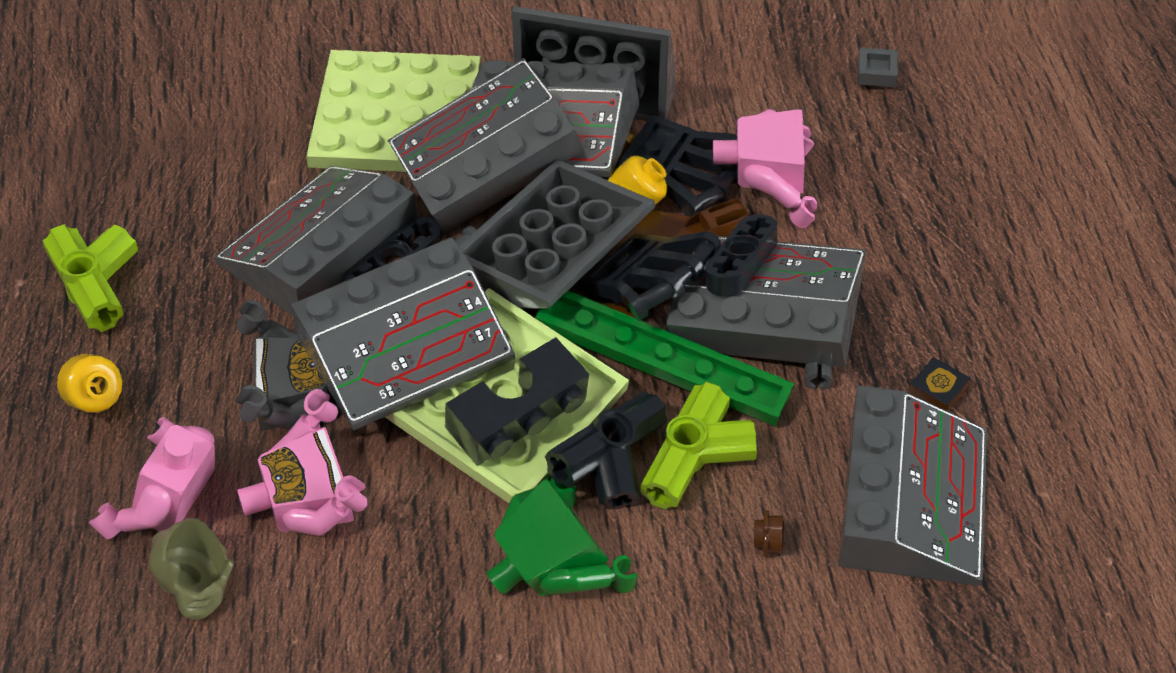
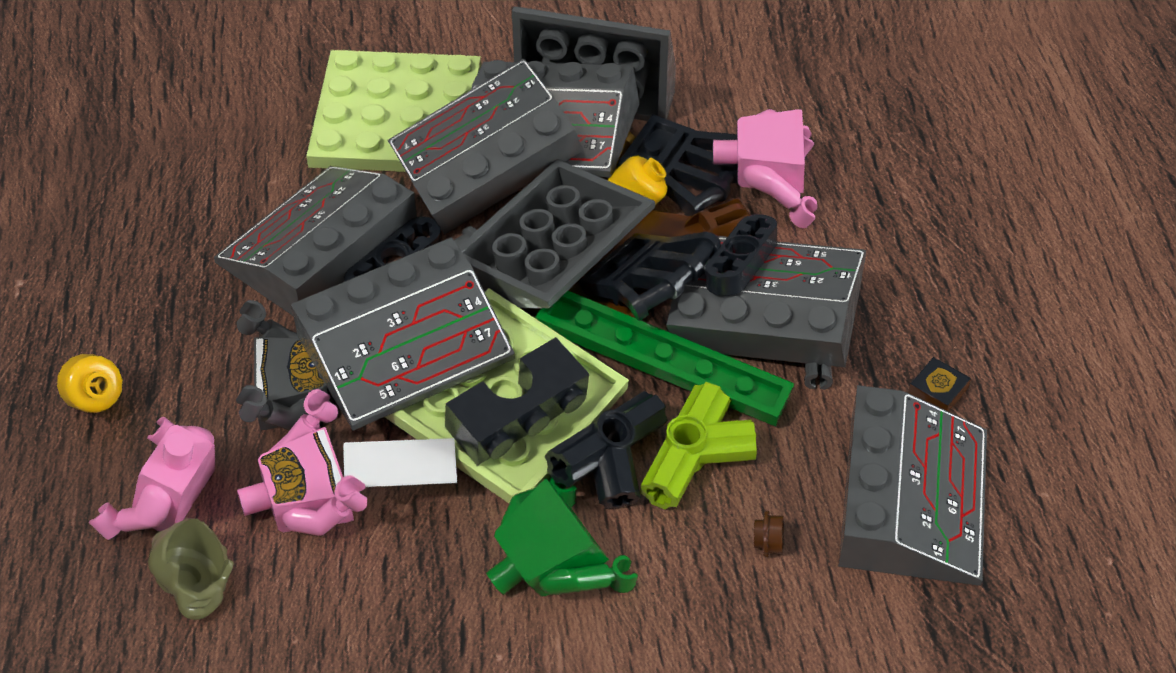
lime piece [43,224,138,332] -> none
dark grey plate [857,48,898,87] -> none
none -> white sticker [344,438,457,487]

